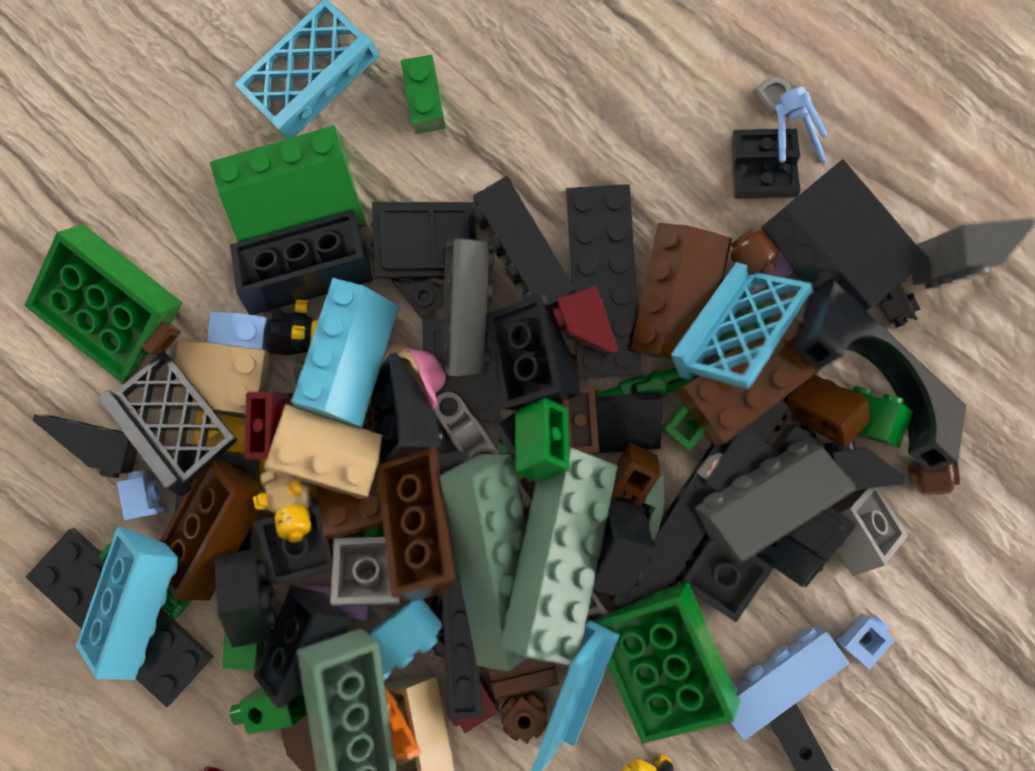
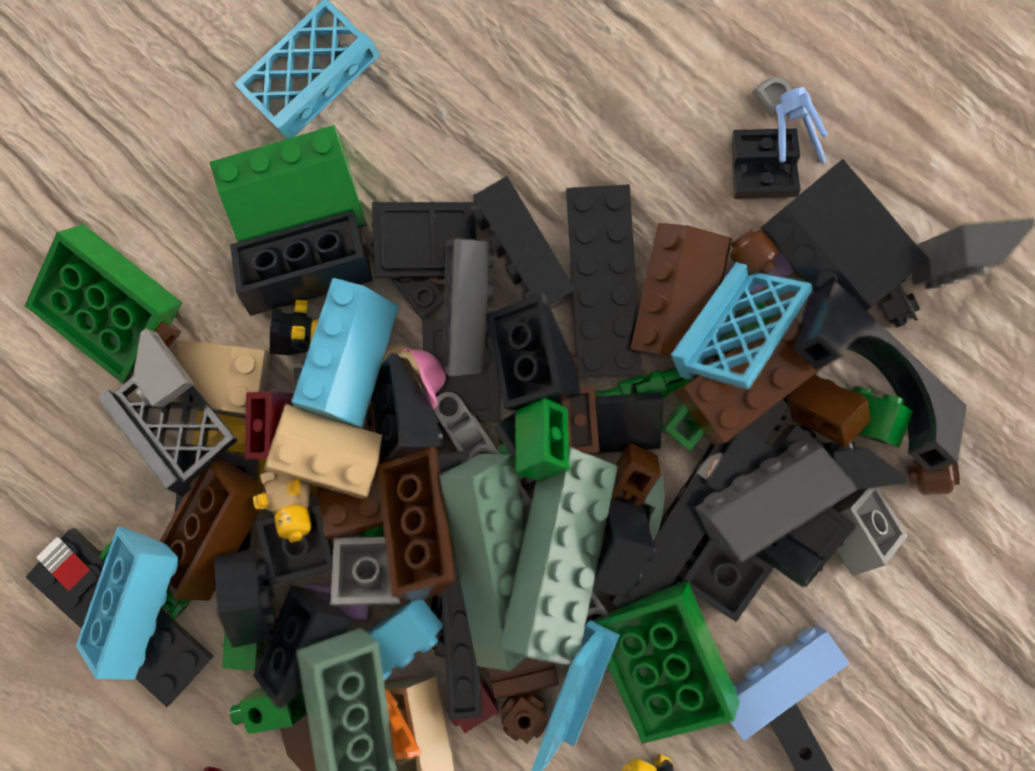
black slope [33,414,137,478] -> none
light blue brick [117,470,167,520] -> none
light blue slope [206,312,271,352] -> none
green brick [400,54,446,134] -> none
dark red slope [553,286,618,357] -> none
light blue brick [835,614,895,669] -> none
none -> sticker [37,537,97,598]
none -> light grey slope [133,328,195,408]

